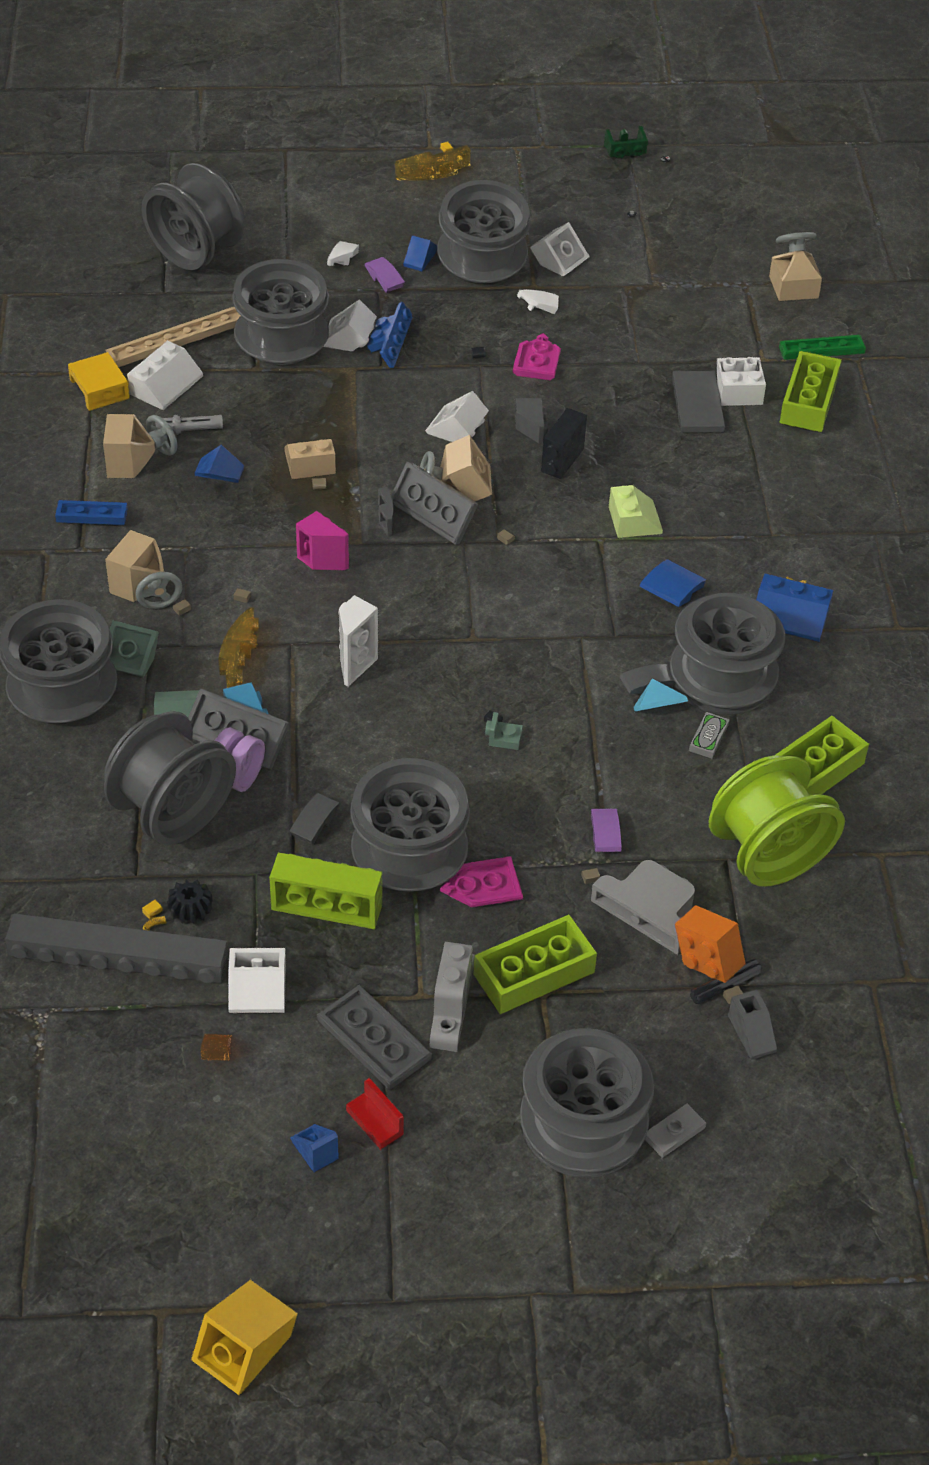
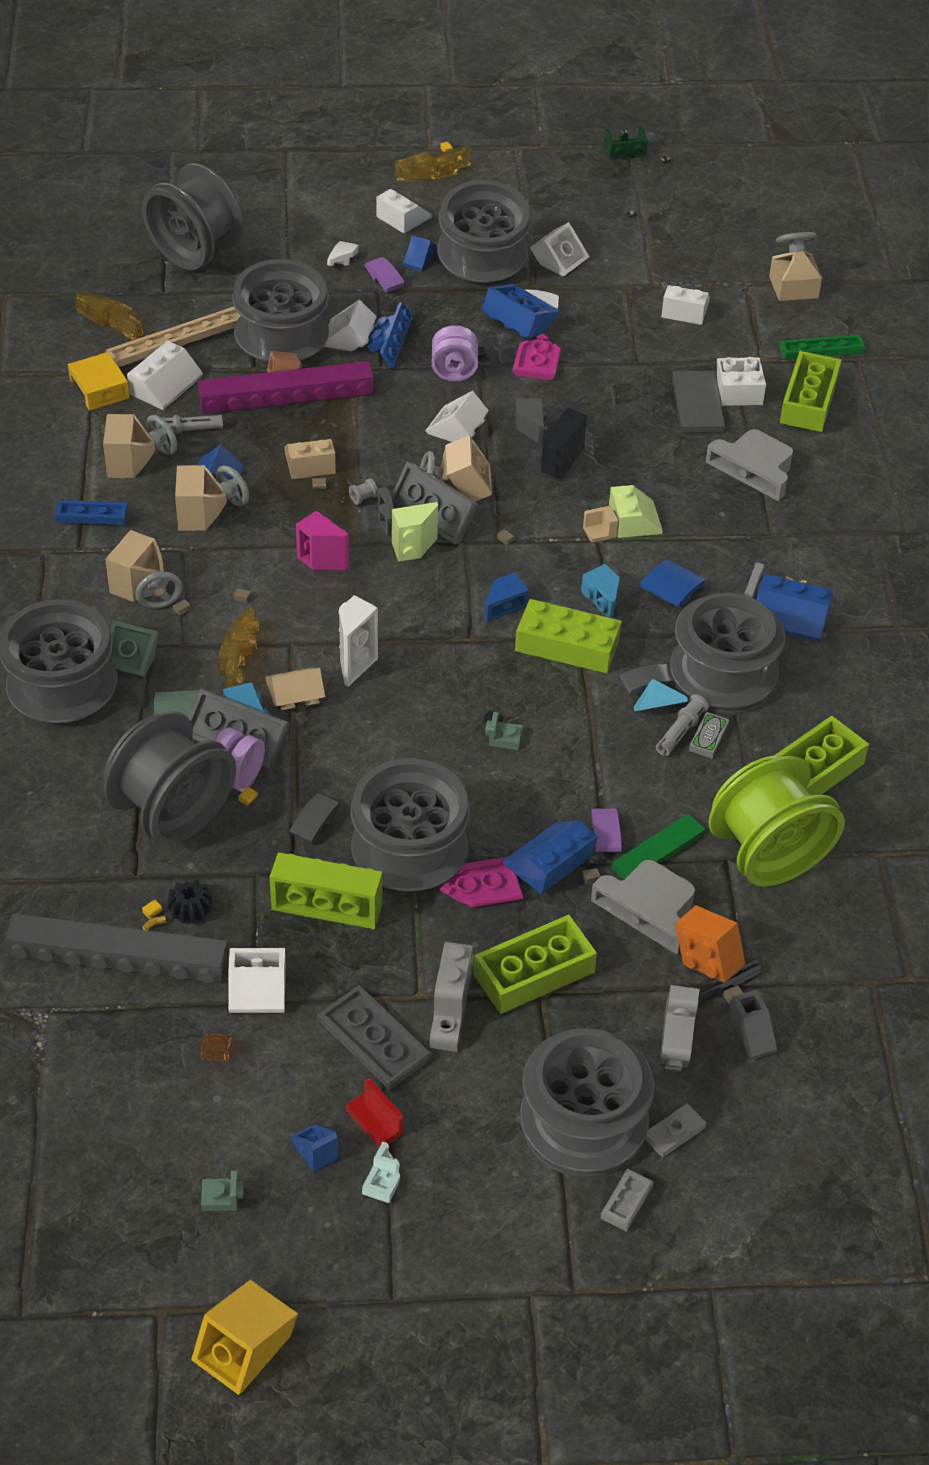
none -> clear yellow slope [74,291,143,340]
none -> tan piece [175,465,249,531]
none -> magenta brick [198,361,373,414]
none -> sand green bracket [201,1171,244,1211]
none -> yellow piece [238,787,258,806]
none -> tan slope [265,668,325,710]
none -> nougat brick [267,351,302,373]
none -> light grey bush [349,478,378,505]
none -> light aqua slope [362,1142,400,1203]
none -> white slope [377,189,432,234]
none -> yellowish green slope [392,502,438,562]
none -> lavender wheel [432,326,478,381]
none -> blue slope [482,284,560,338]
none -> blue slope [485,572,529,622]
none -> blue slope [503,821,598,895]
none -> lime brick [515,599,622,673]
none -> dark azure slope [581,564,619,618]
none -> tan panel [583,506,618,542]
none -> light grey plate [600,1168,654,1232]
none -> green tile [611,814,706,880]
none -> light grey pin [656,694,709,756]
none -> light grey brick [659,985,700,1072]
none -> white slope [662,285,710,325]
none -> light grey brick [706,429,793,501]
none -> light grey tile [744,563,765,599]

